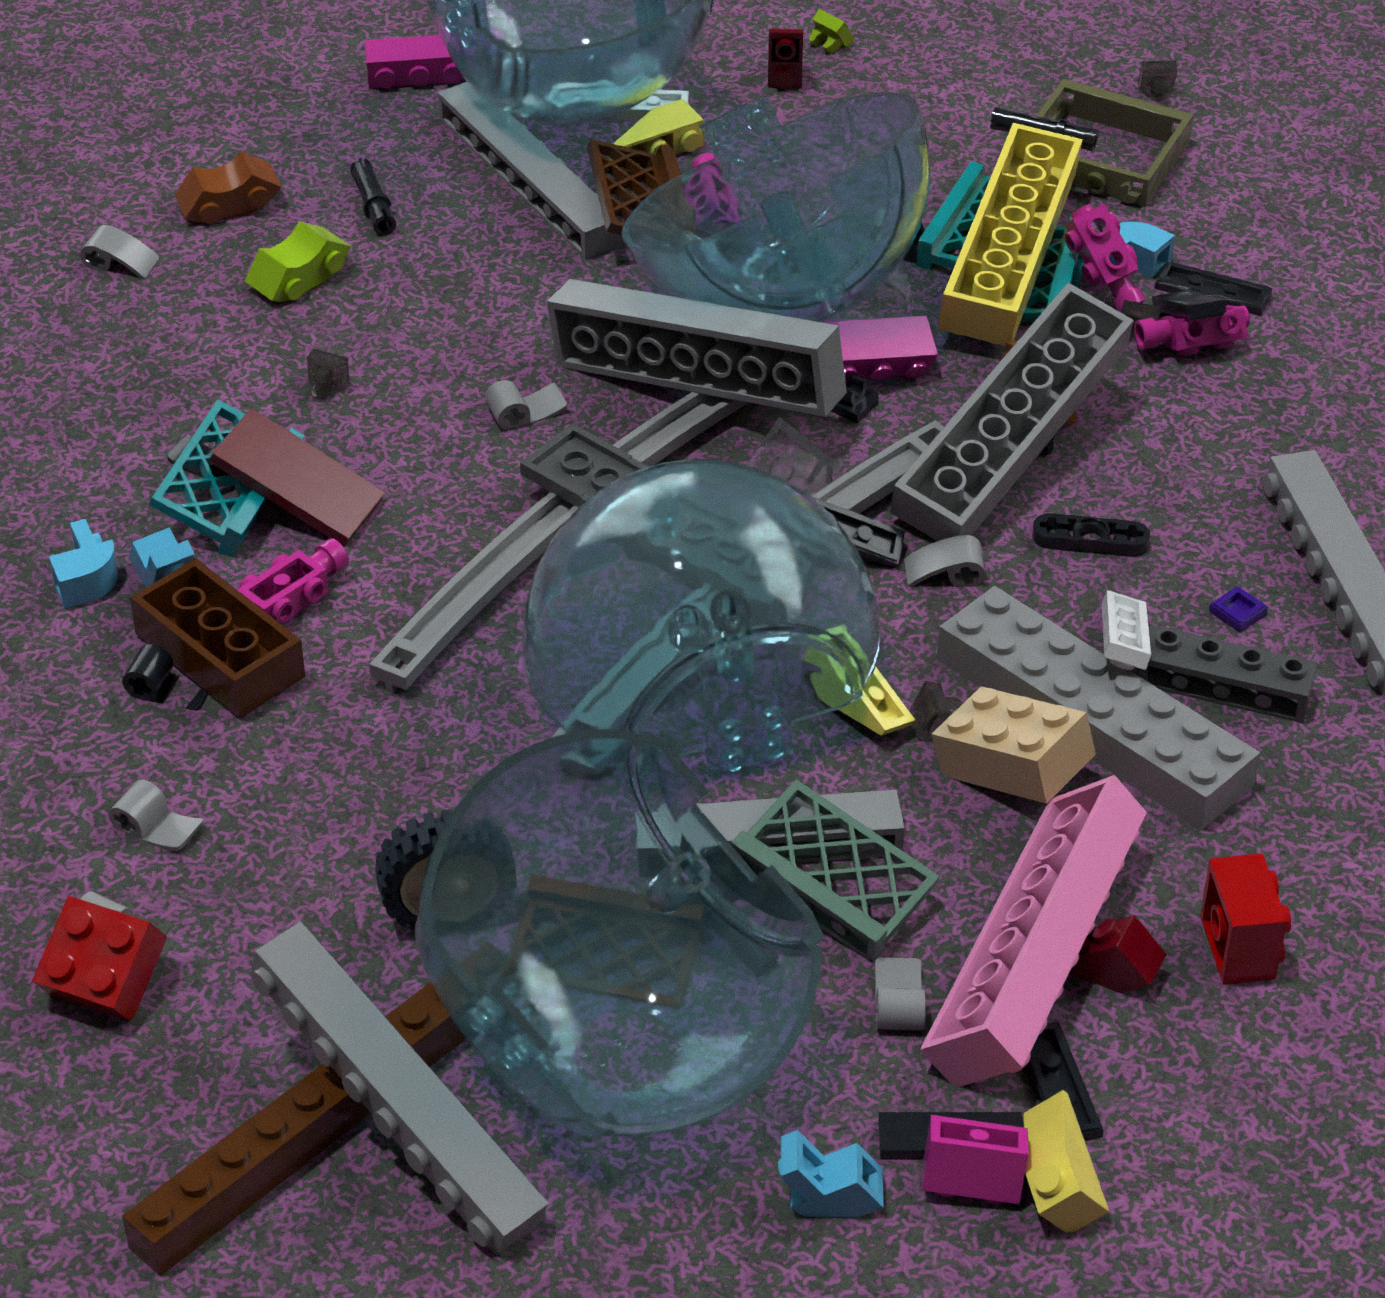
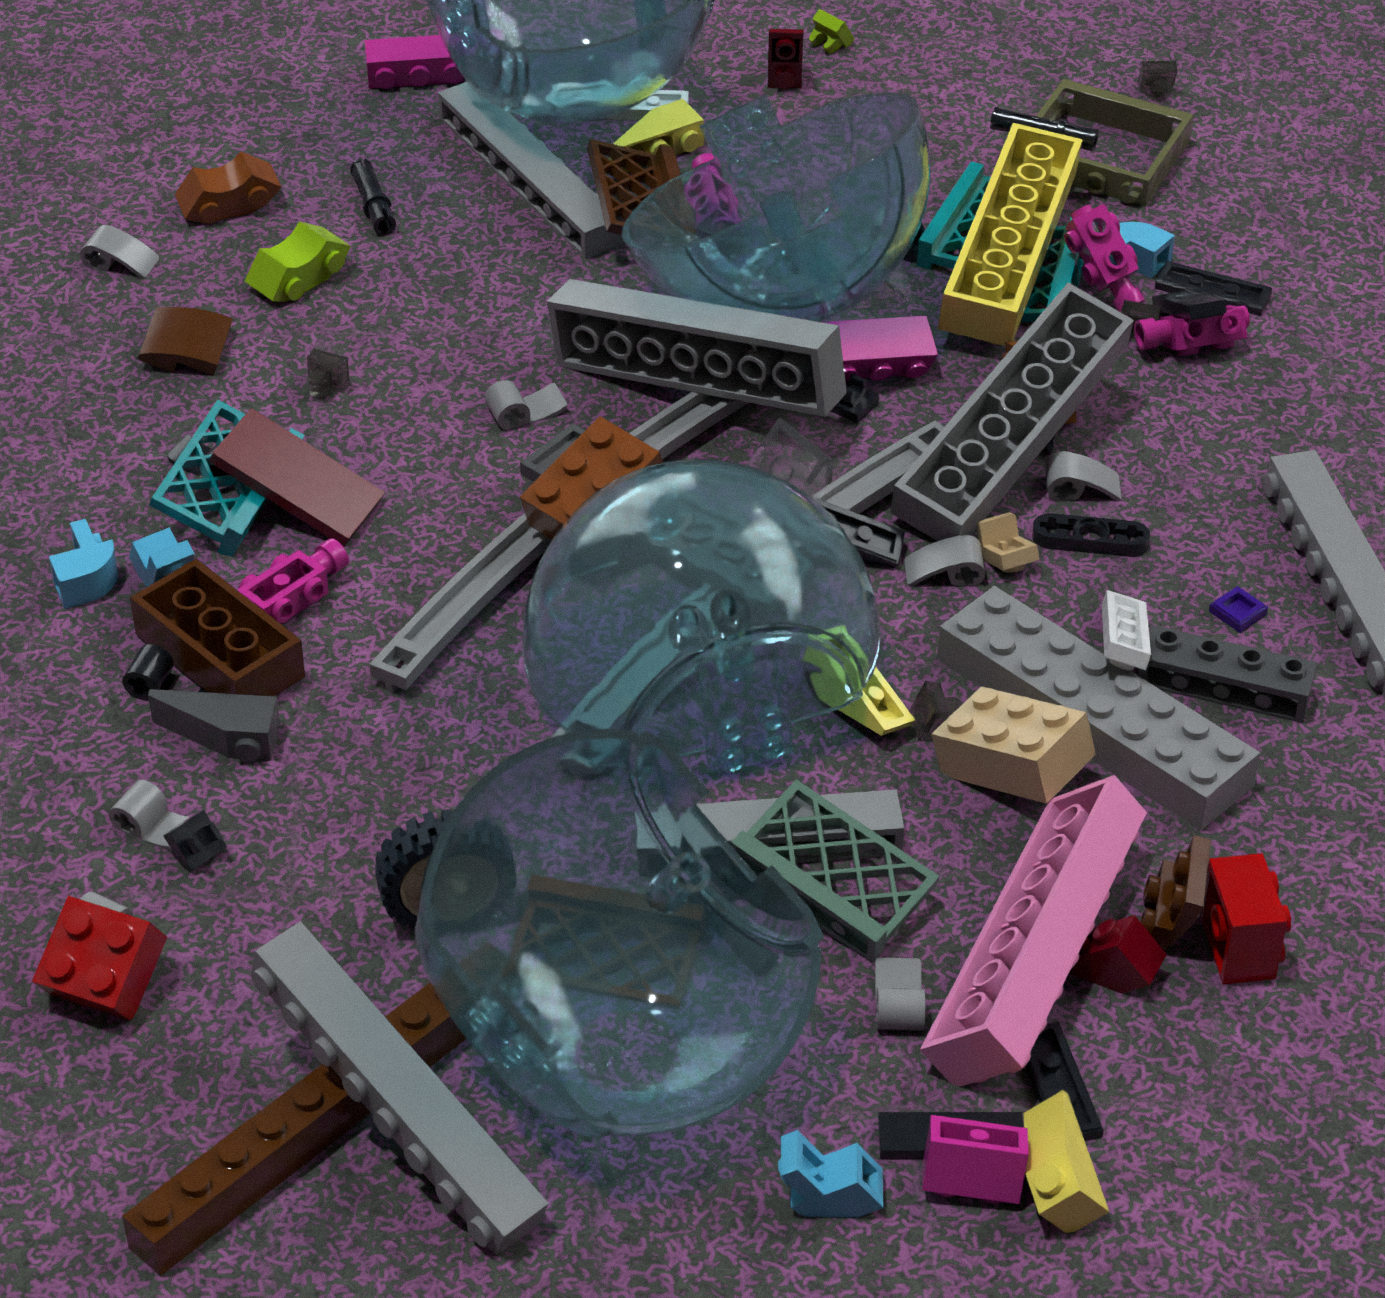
none -> reddish brown slope [137,307,233,376]
none -> dark grey slope [148,689,280,762]
none -> black tile [163,810,227,872]
none -> dark orange brick [520,416,668,563]
none -> tan bracket [976,512,1039,573]
none -> light grey panel [1045,451,1122,501]
none -> reddish brown slope [1140,835,1211,950]

